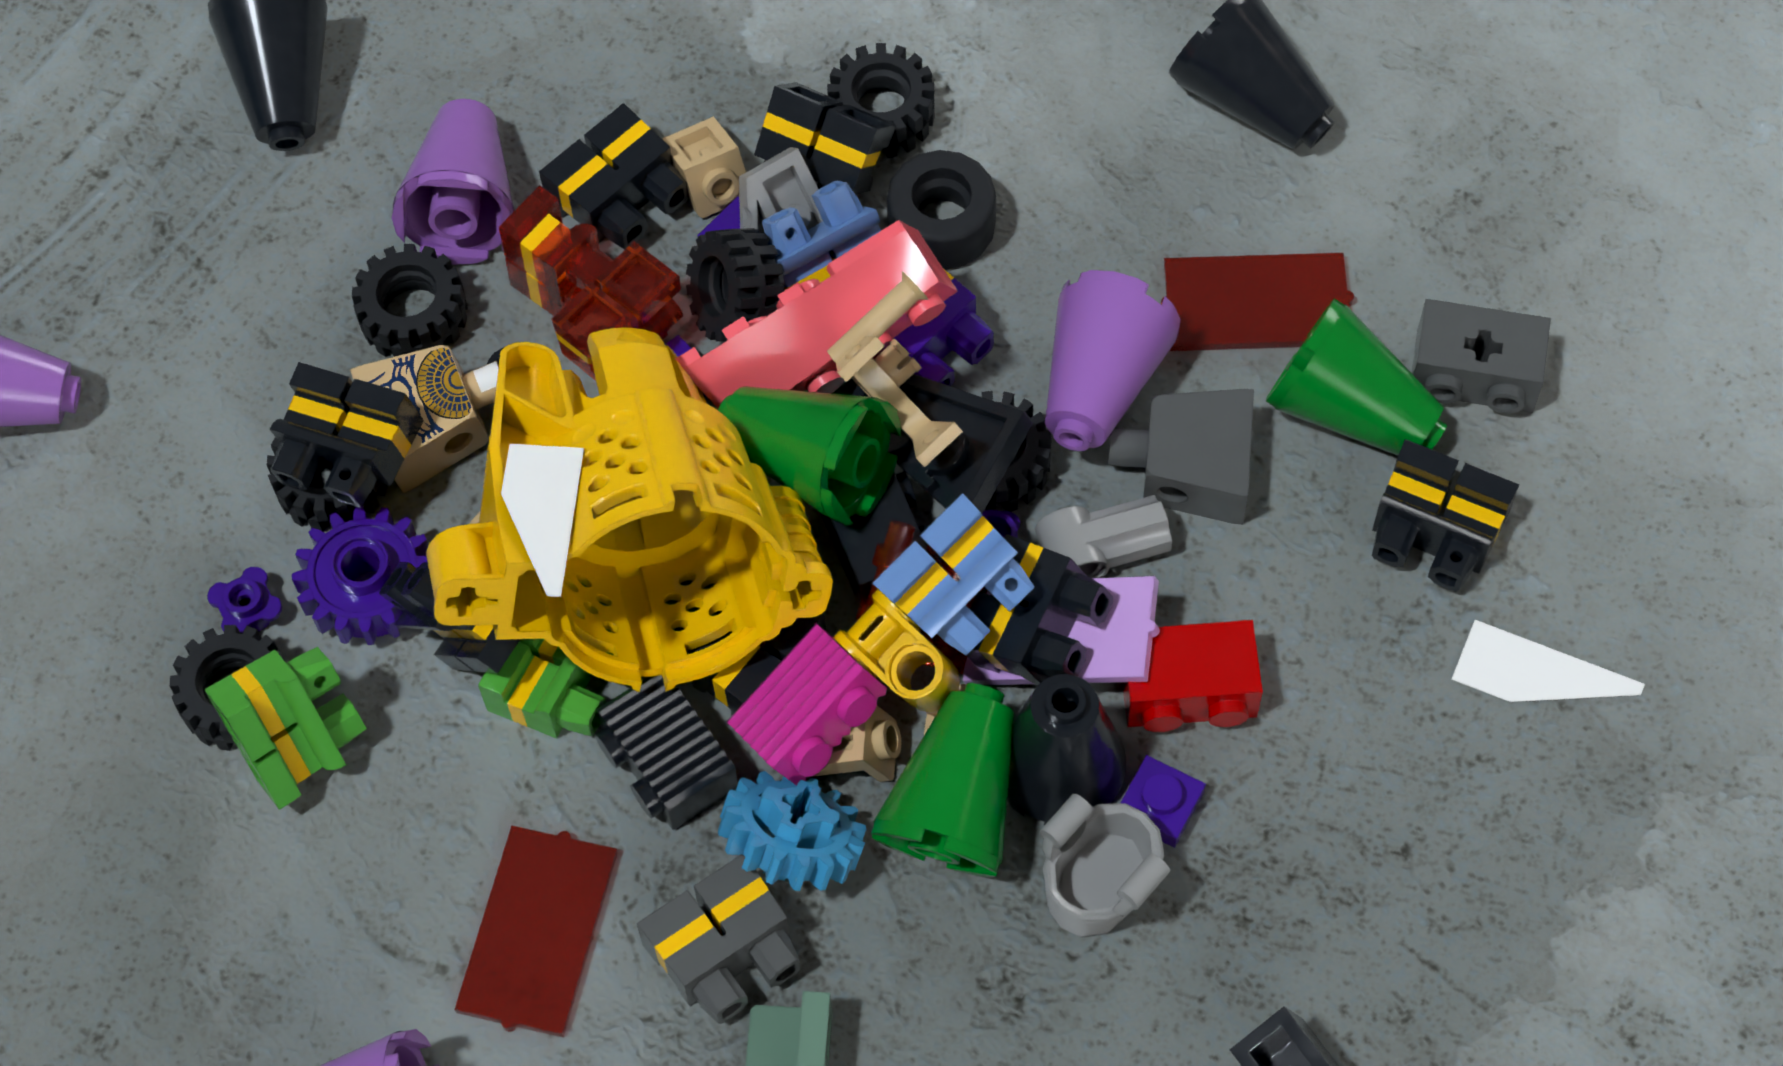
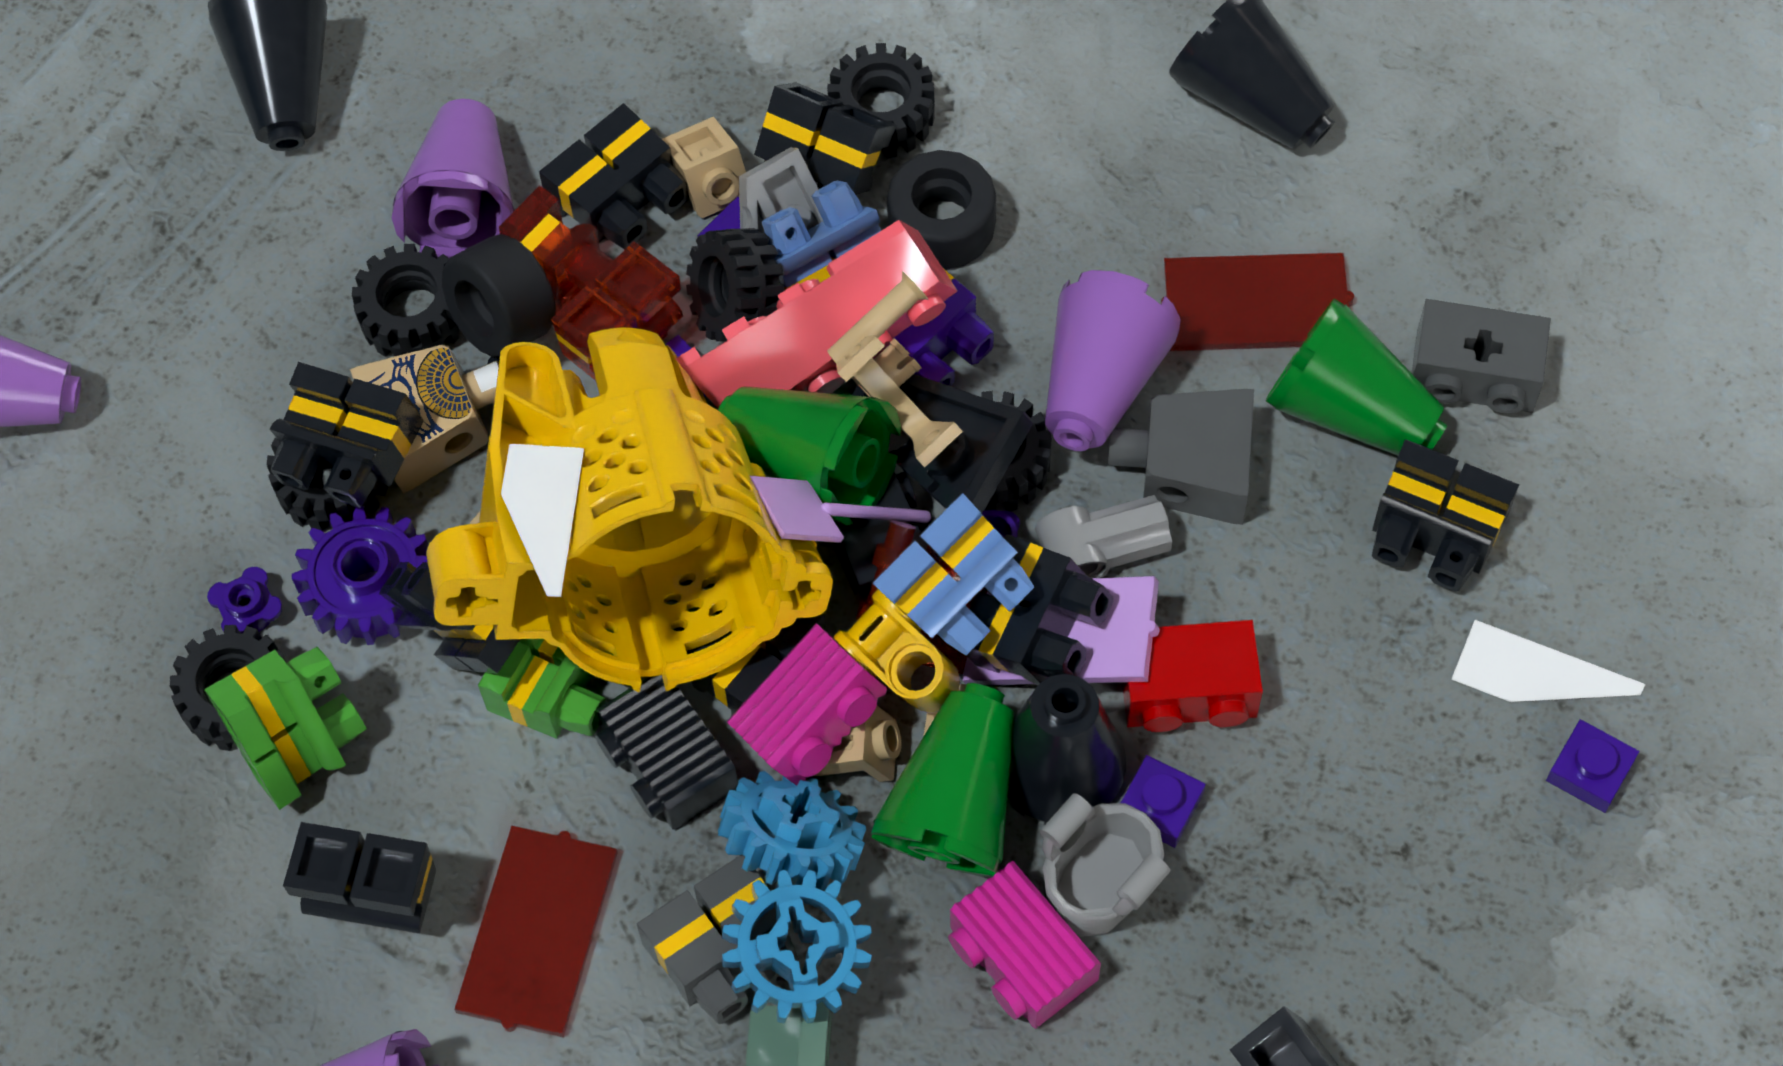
none -> black hips [283,822,436,934]
none -> black tyre [442,234,556,357]
none -> dark azure gear [721,870,872,1023]
none -> lavender piece [750,476,931,543]
none -> dark pink brick [948,861,1101,1029]
none -> dark purple plate [1546,719,1640,813]

